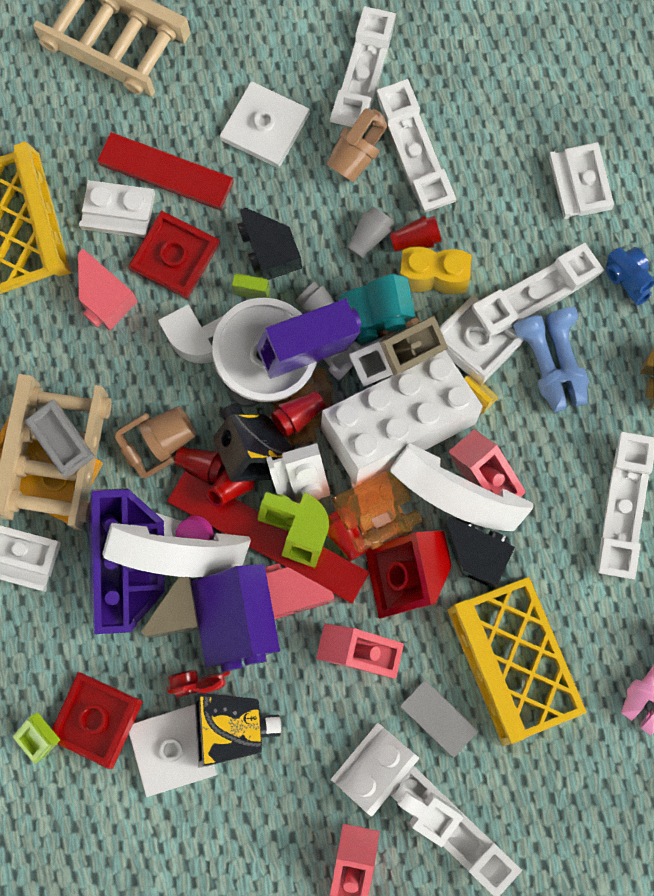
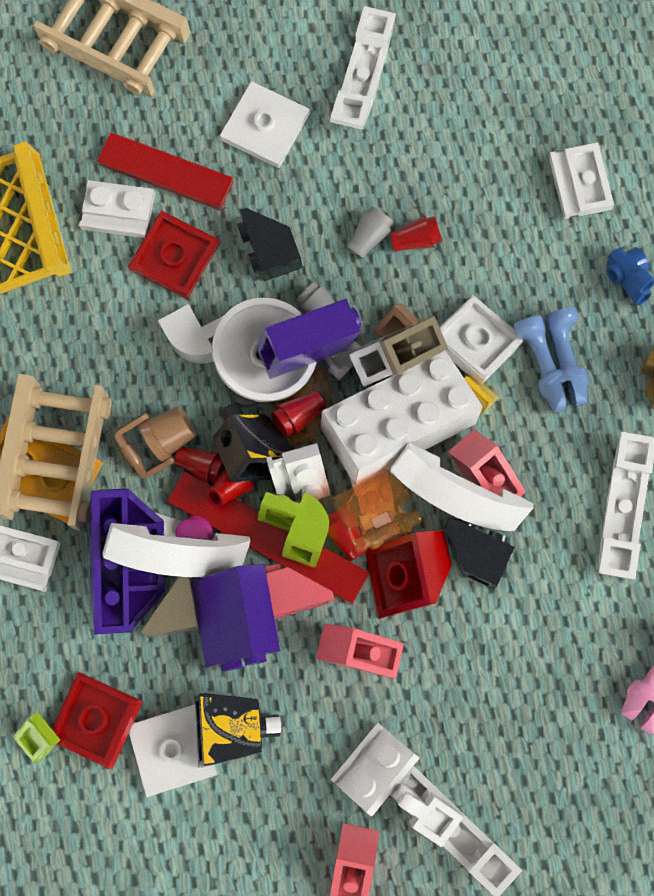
light grey tile [24,399,95,479] -> none
coral slope [78,249,138,330] -> none
red plate [166,670,230,698] -> none
lime tile [232,273,270,299] -> none
medium nougat piece [326,108,387,183] -> none
teal brick [339,274,415,342] -> none
white slope [376,79,456,213] -> none
yellow brick [400,247,472,295] -> none
light grey tile [400,680,478,758] -> none
yellow fence [447,577,587,746] -> none
white slope [471,243,604,336] -> none

